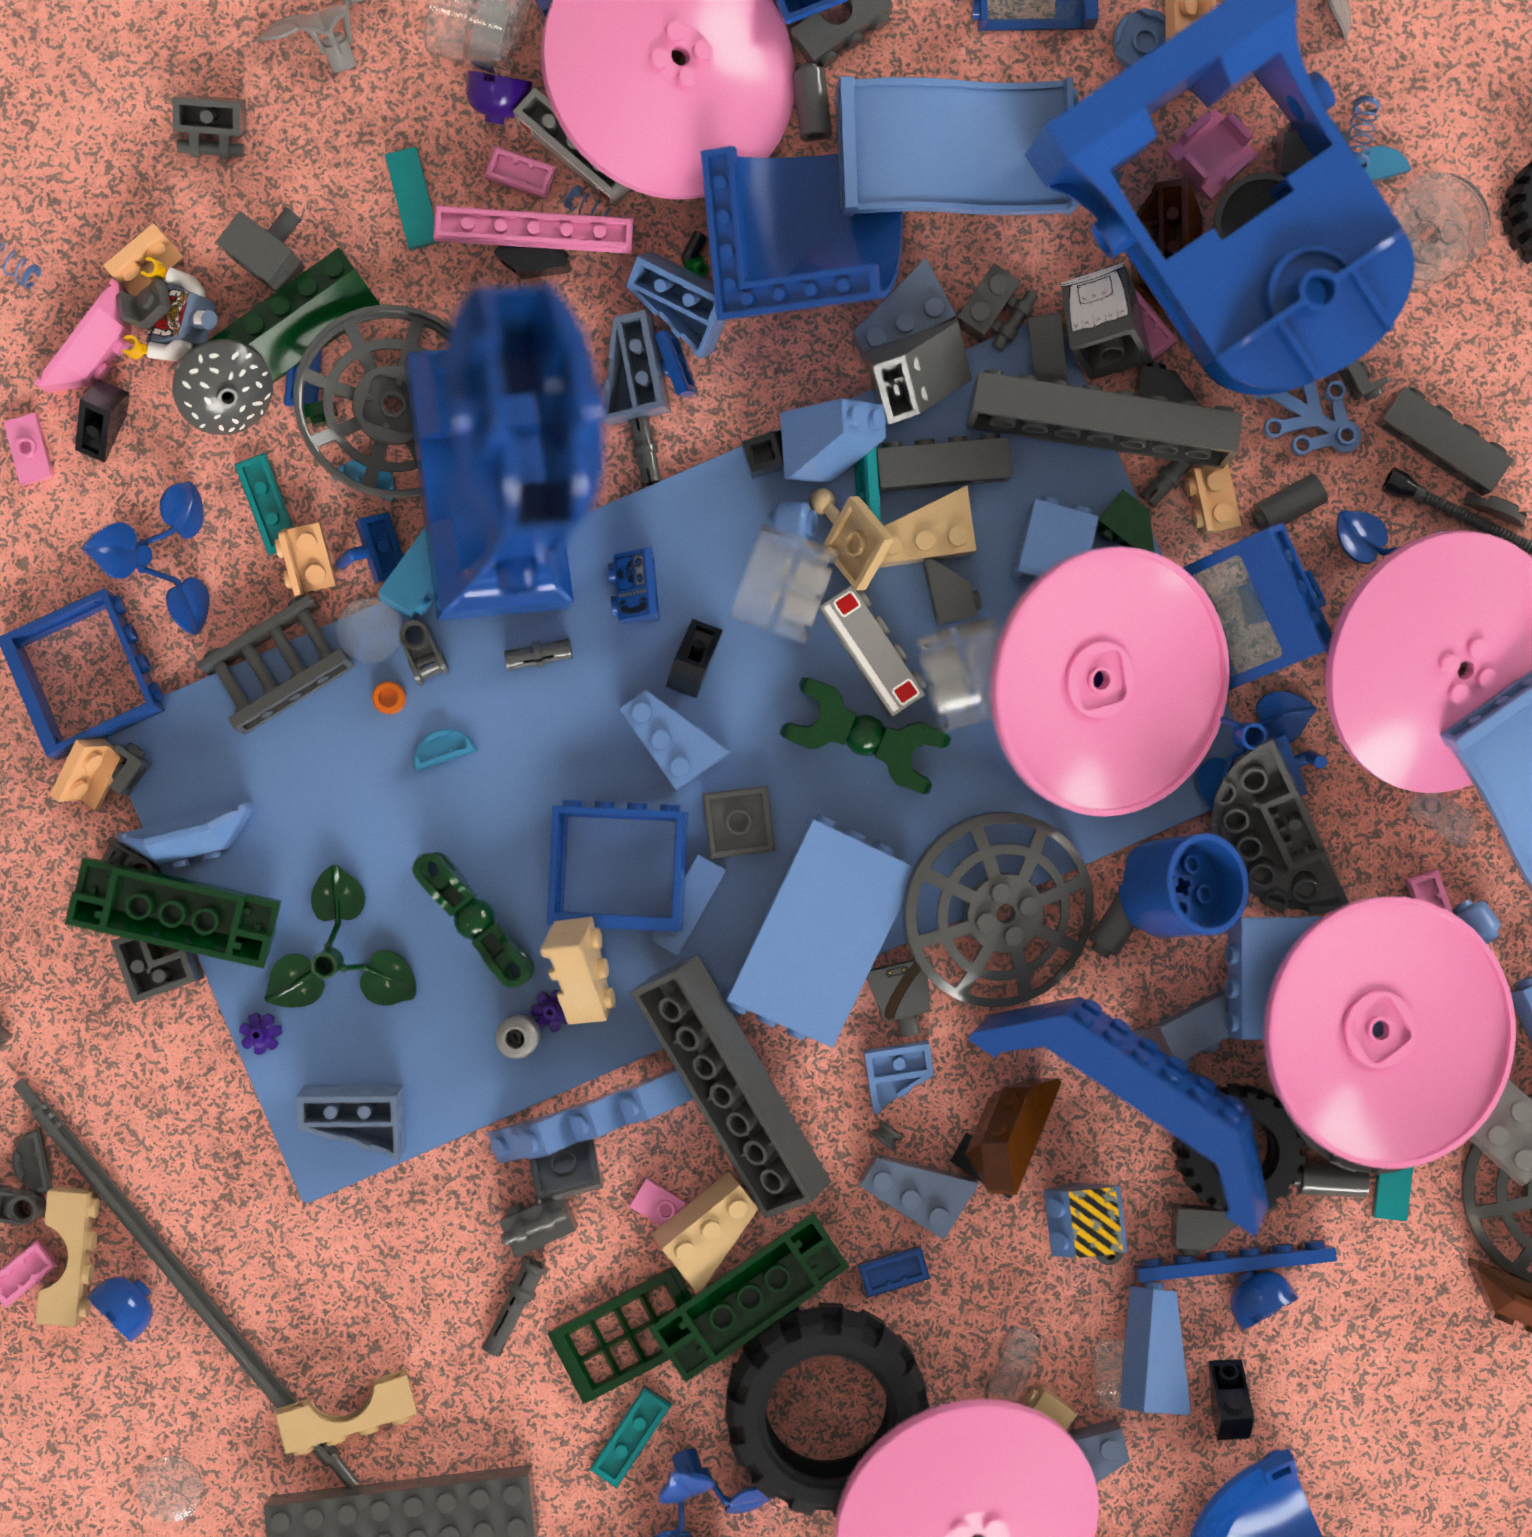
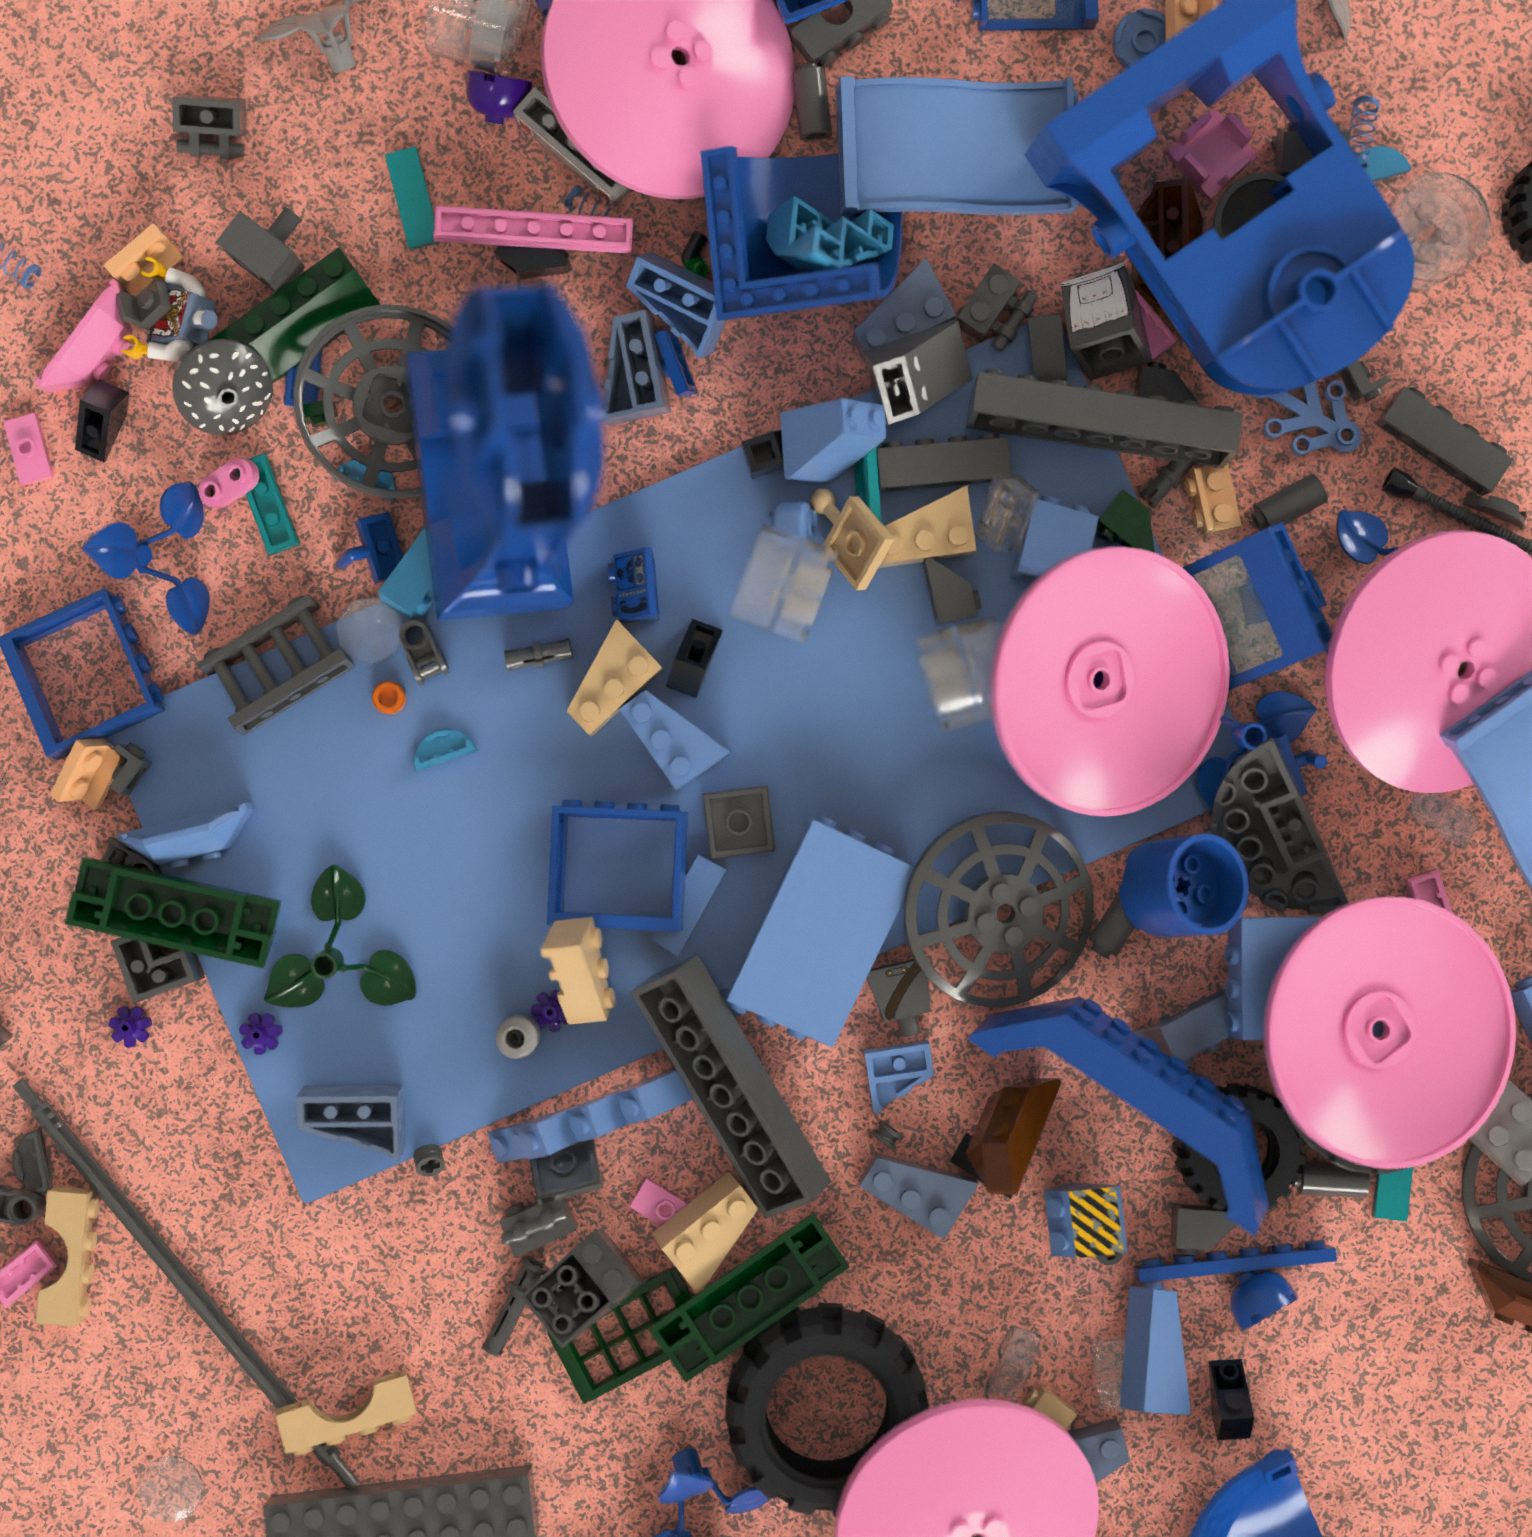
blue cylinder [86,1276,153,1342] -> none
light nougat bracket [275,521,337,597] -> none
dark green piece [412,852,535,988] -> none
bright pink plate [484,146,557,200] -> none
teal tile [590,1385,672,1488] -> none
dark grey pin [629,416,662,485] -> none
dark green piece [779,677,952,794] -> none
light grey brick [818,585,926,718] -> none
blue plate [858,1245,930,1298] -> none
medium blue head [1453,899,1501,944] -> none
none -> dark purple plant [109,1006,152,1048]
none -> bright pink plate [199,458,259,508]
none -> dark grey bush [413,1144,445,1177]
none -> dark grey slope [521,1230,645,1348]
none -> tan wedge [567,619,663,736]
none -> dark azure brick [766,196,894,270]
none -> clear brick [975,474,1039,552]

